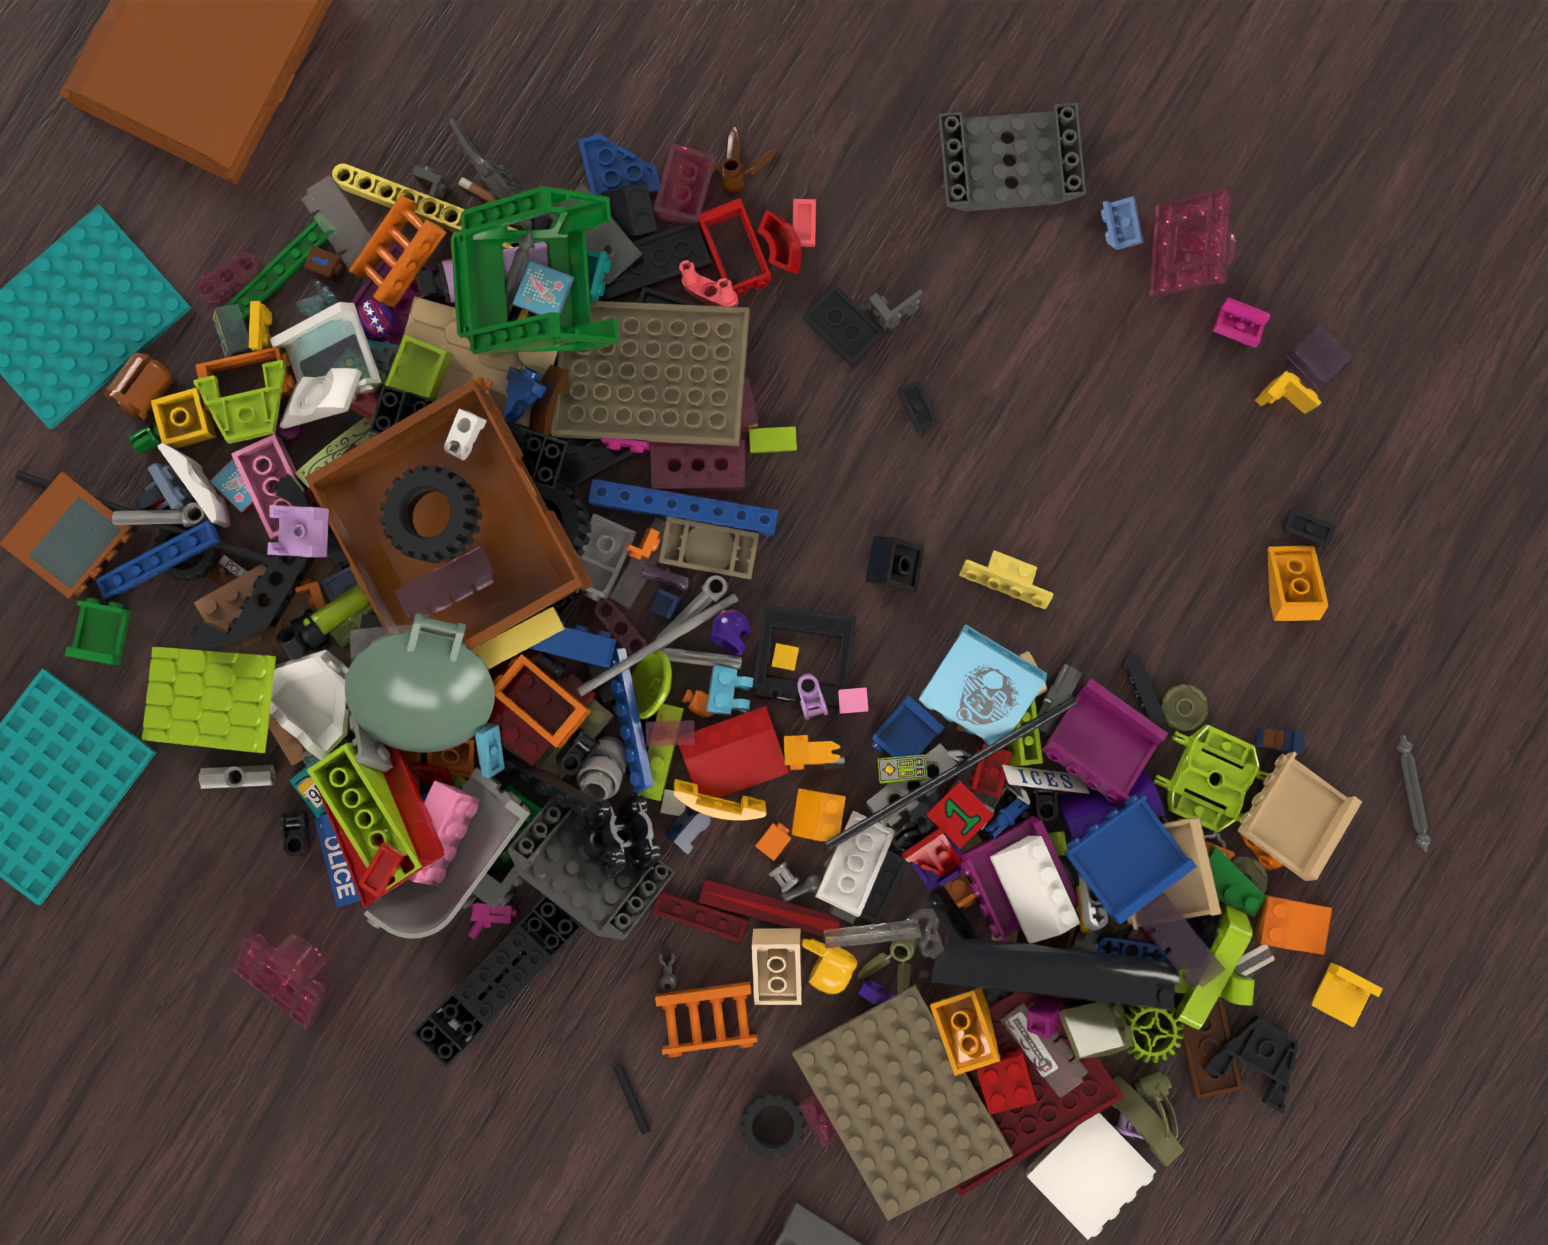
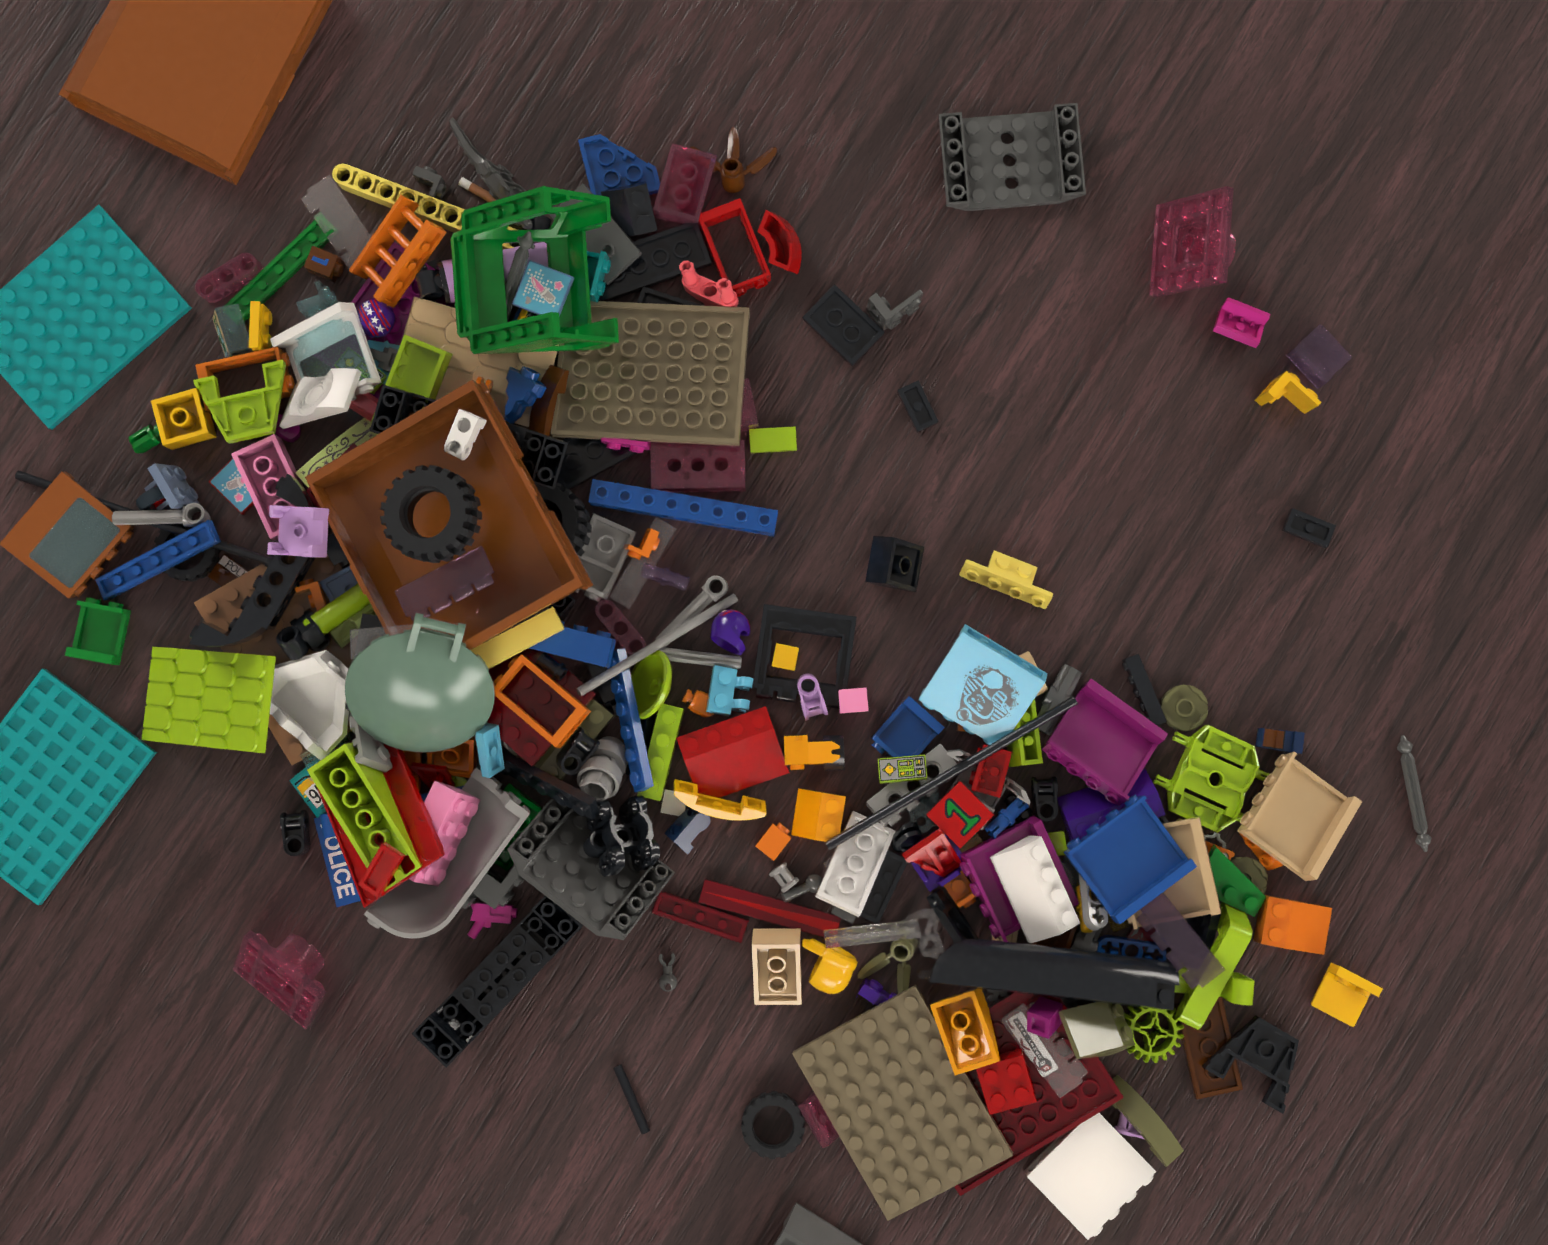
dark orange cylinder [103,353,172,421] -> none
white slope [157,443,231,528] -> none
light grey piece [199,765,276,789] -> none
clear pink plate [646,721,695,746] -> none
dark blue panel [650,588,681,621] -> none
orange fence [655,981,758,1057] -> none
dark tan slope [659,516,759,580] -> none
coral tile [792,199,816,247] -> none
white sticker [1002,765,1090,794] -> none
medium blue bracket [1101,196,1144,250] -> none
olive plant [1134,1071,1178,1140] -> none
clear sticker [1234,944,1275,976] -> none
light orange slope [1267,546,1329,621] -> none

